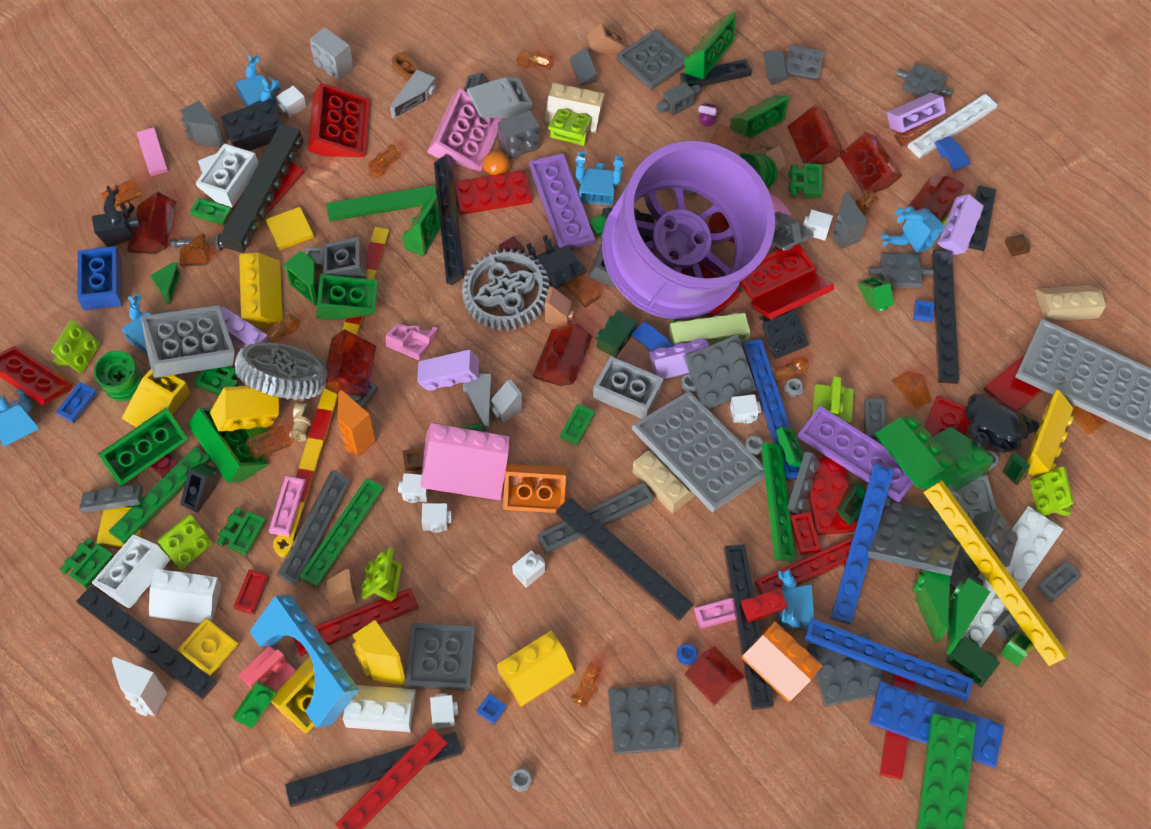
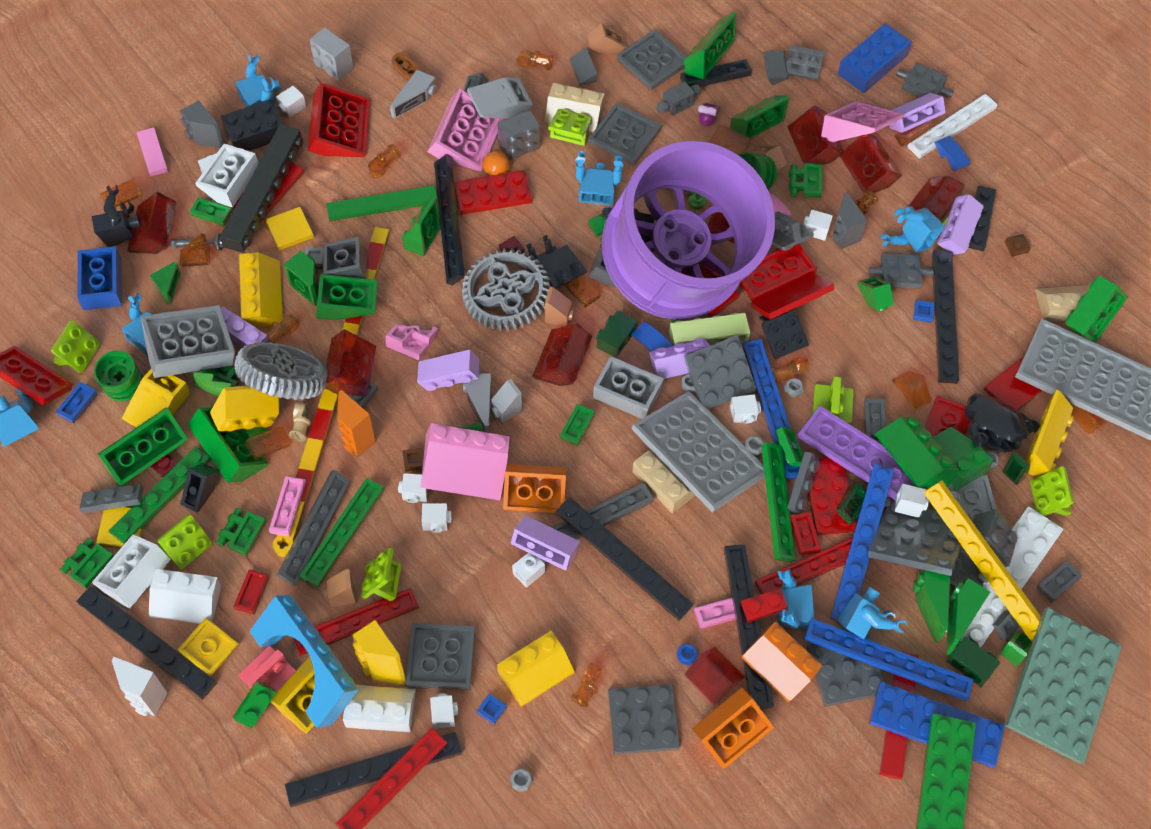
medium lavender plate [529,154,595,249] -> none
none -> bright green slope [193,372,232,397]
none -> lavender brick [511,515,580,570]
none -> dark grey plate [588,103,662,165]
none -> bright green plate [689,192,706,209]
none -> orange slope [692,688,774,769]
none -> bright pink slope [821,101,905,142]
none -> dark azure torso [837,587,907,639]
none -> blue brick [838,23,912,93]
none -> white brick [895,484,929,517]
none -> sand green plate [1004,608,1122,764]
none -> green slope [1065,275,1128,343]

